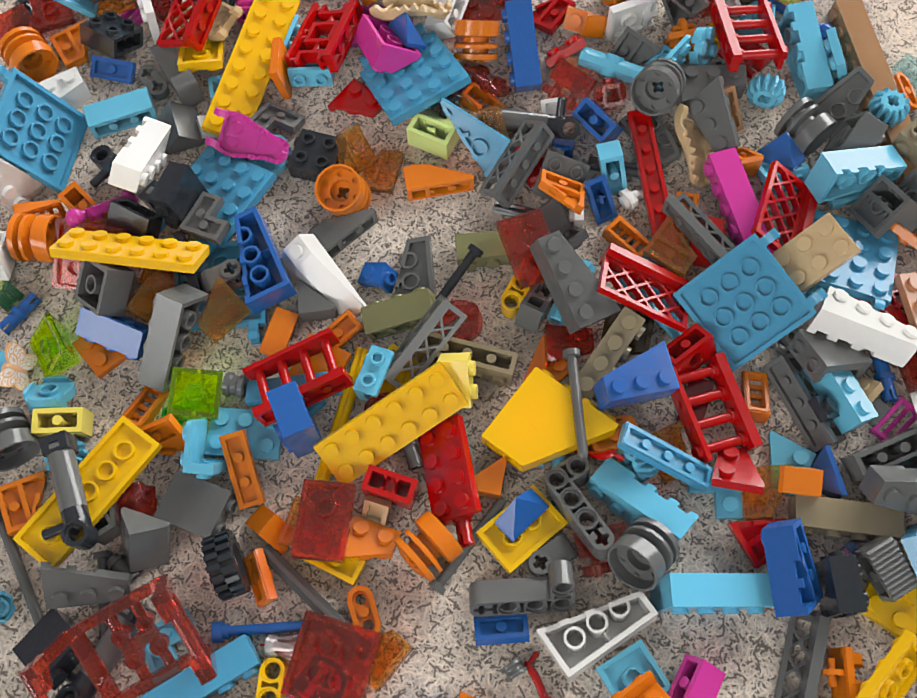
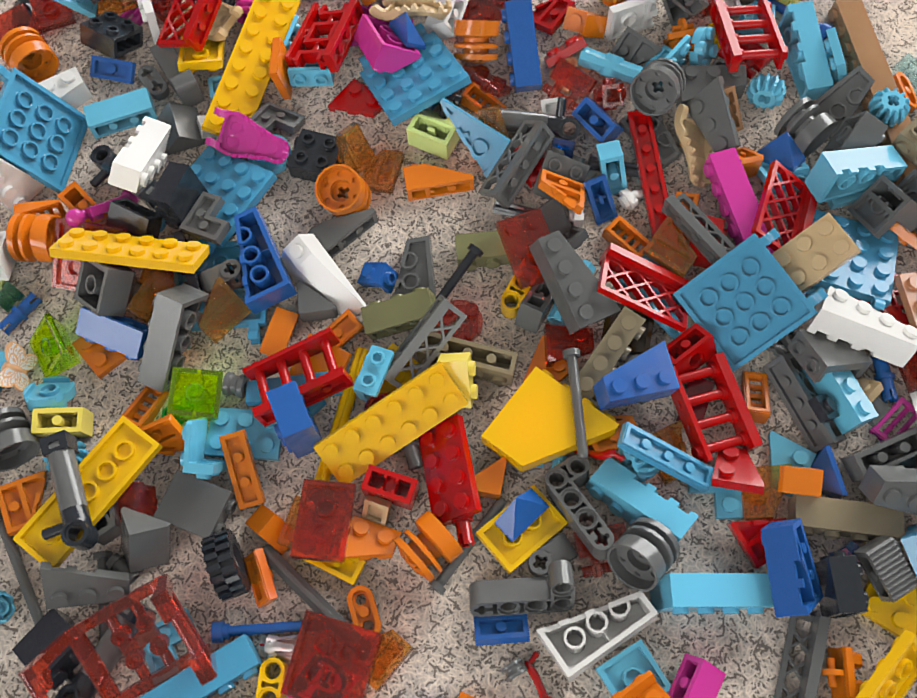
orange wing [49,19,89,69] -> none

